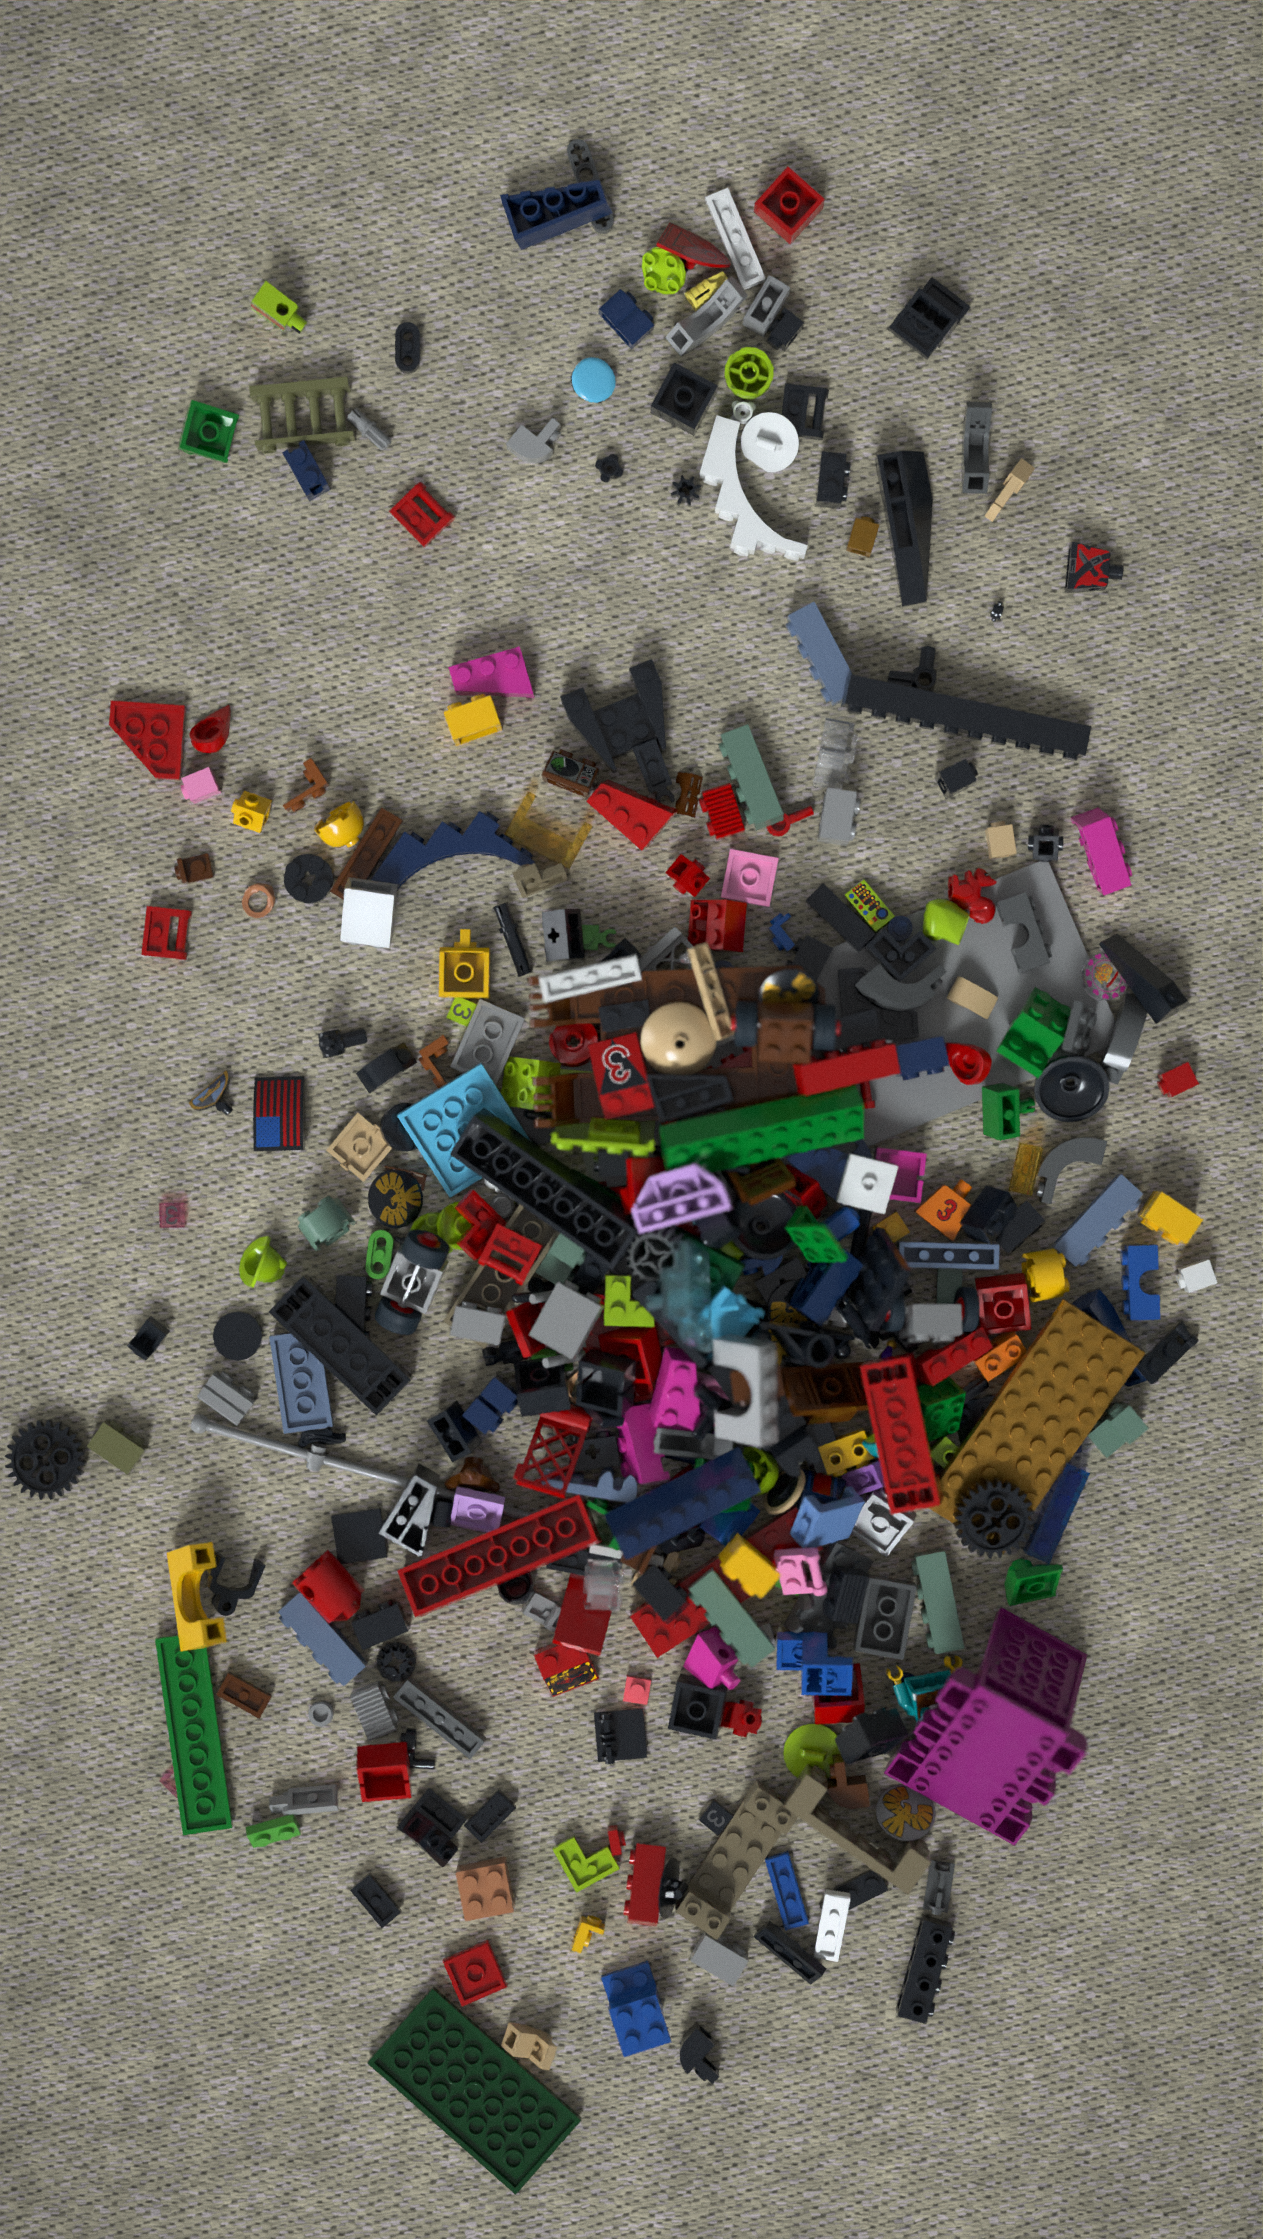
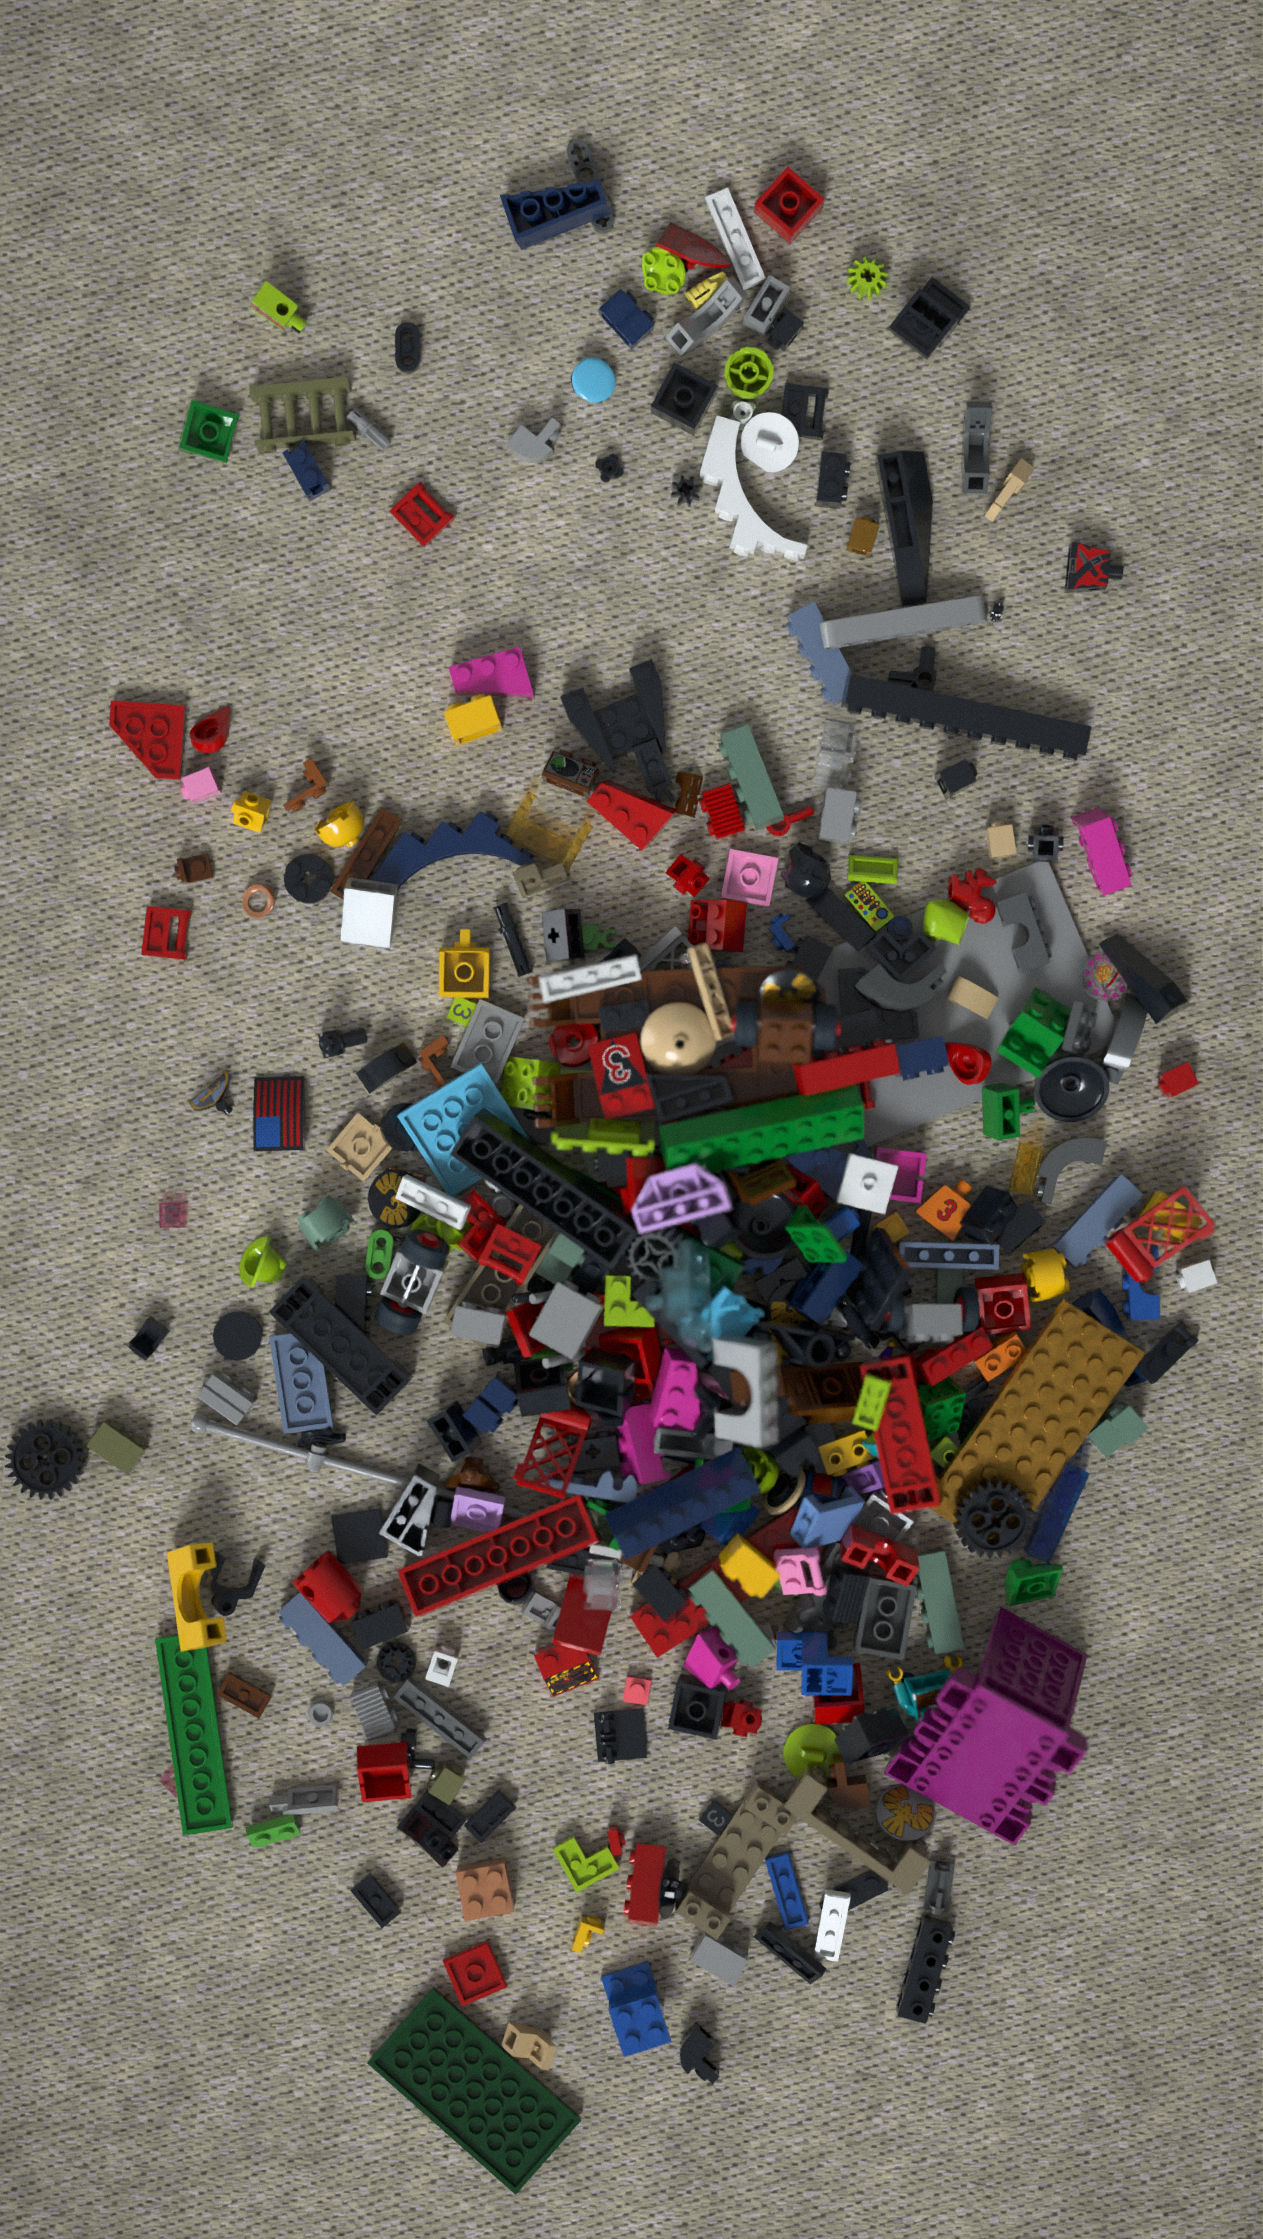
none -> white tile [395,1174,471,1230]
none -> white brick [425,1645,459,1687]
none -> olive brick [427,1760,466,1805]
none -> black helmet [780,842,831,898]
none -> light grey beam [819,596,988,650]
none -> red arch [840,1524,919,1586]
none -> lime gear [846,256,889,300]
none -> lime tile [847,855,898,884]
none -> lime plate [853,1374,892,1431]
none -> red piece [1104,1185,1216,1283]

